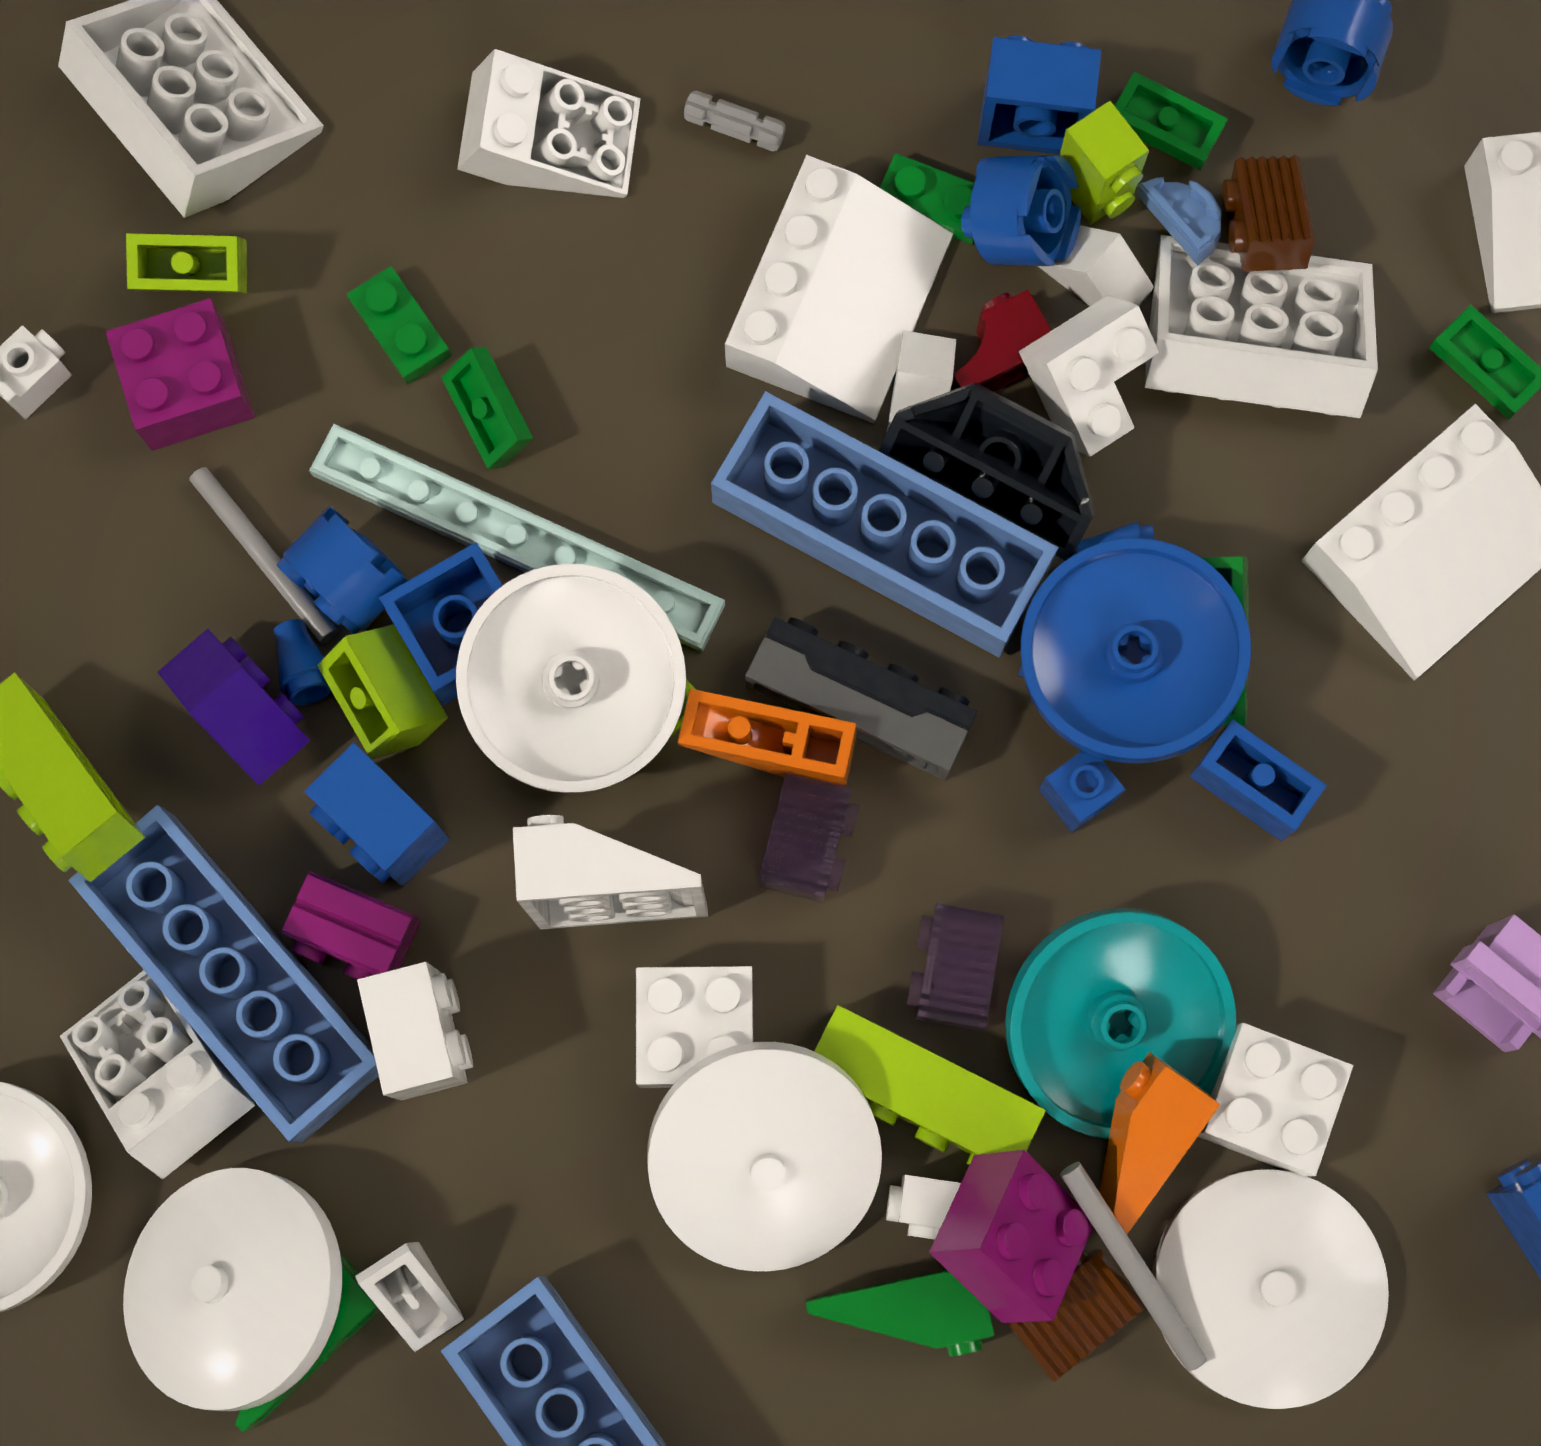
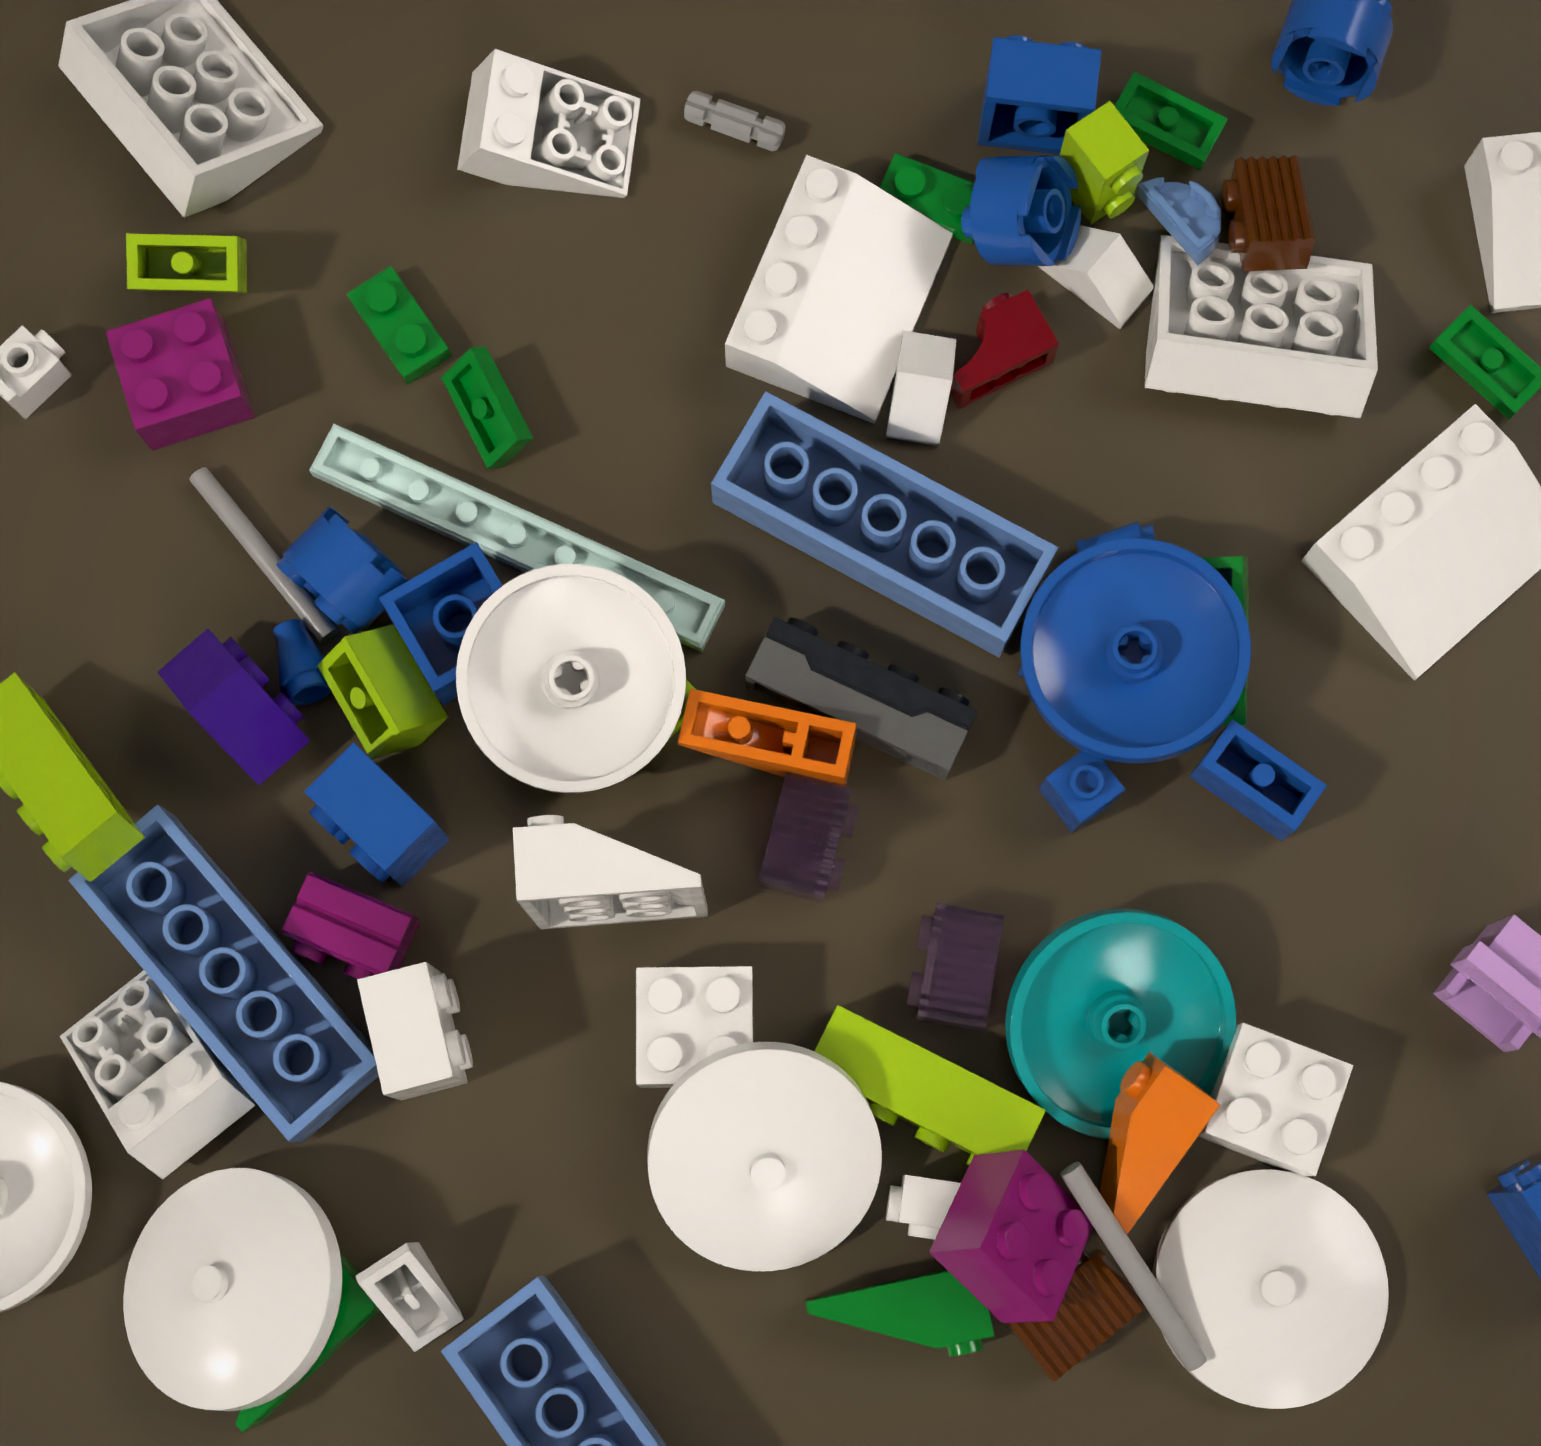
black wedge [879,382,1095,561] -> none
white brick [1019,295,1159,457] -> none

